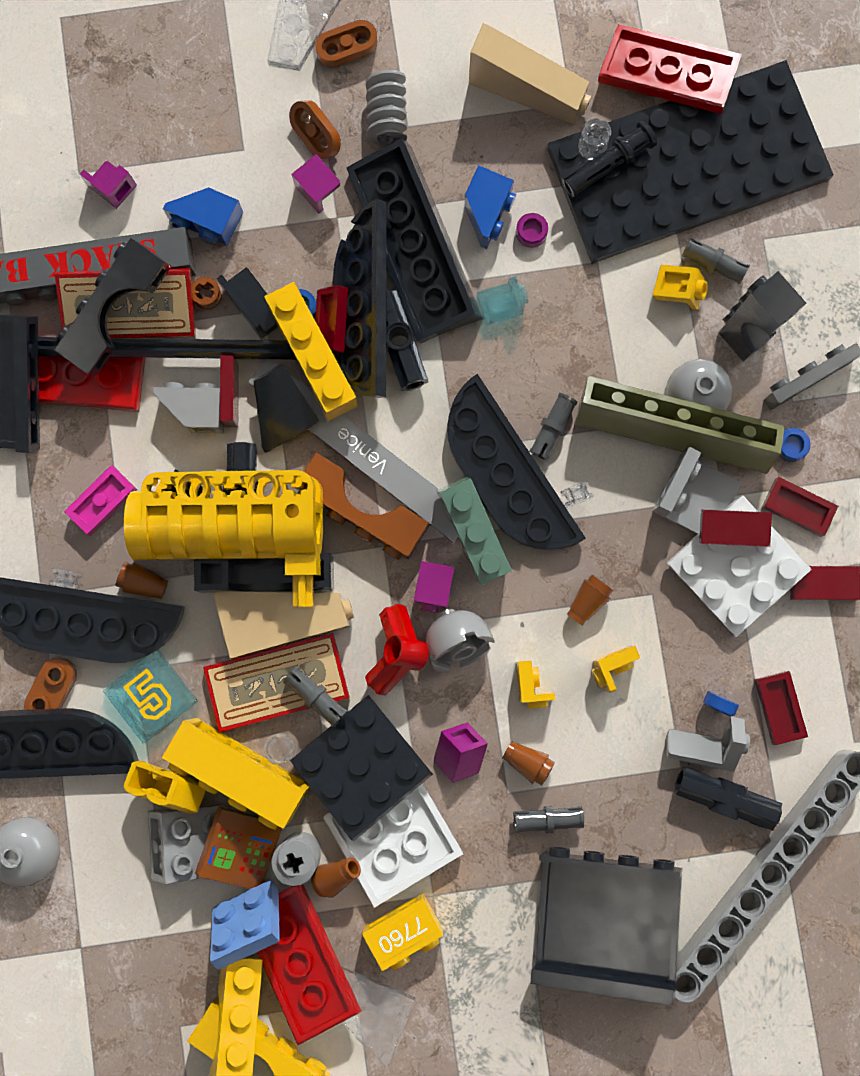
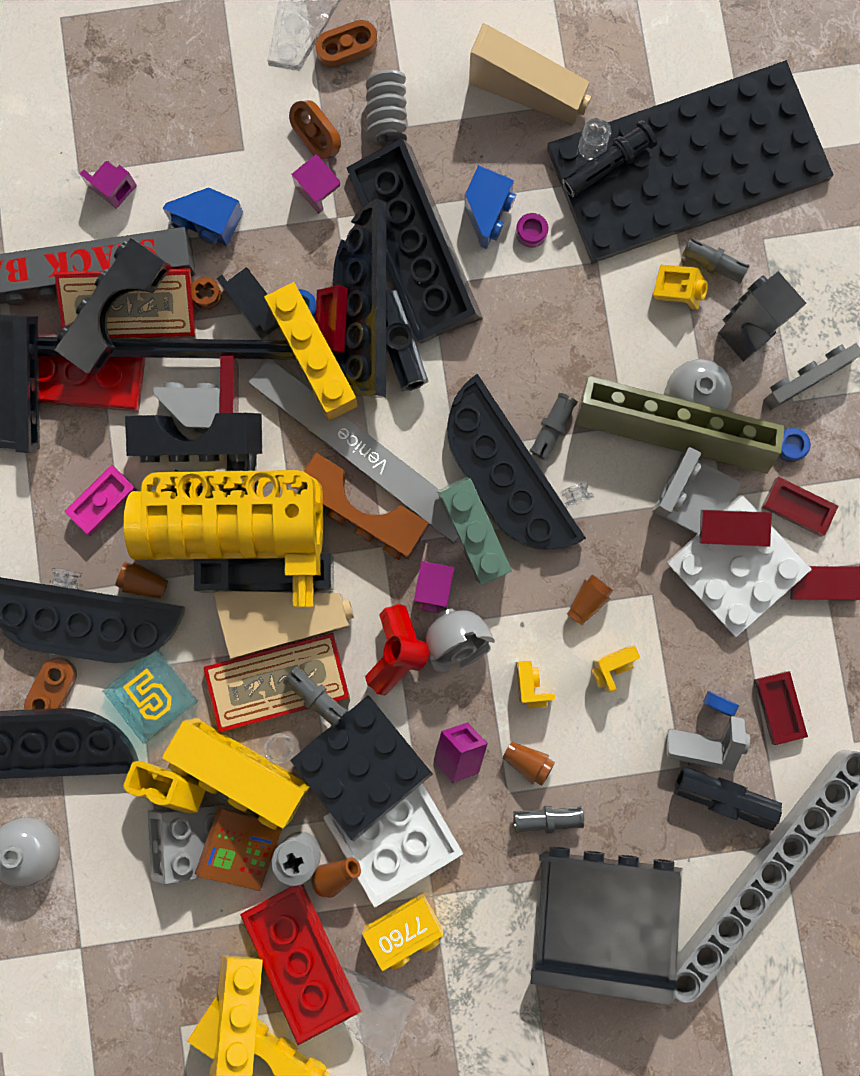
medium blue plate [210,880,279,970] -> none
black slope [253,363,319,453] -> none
clear light blue bracket [477,276,528,326] -> none
tile [598,24,741,114] -> none
none -> black arch [125,412,262,463]

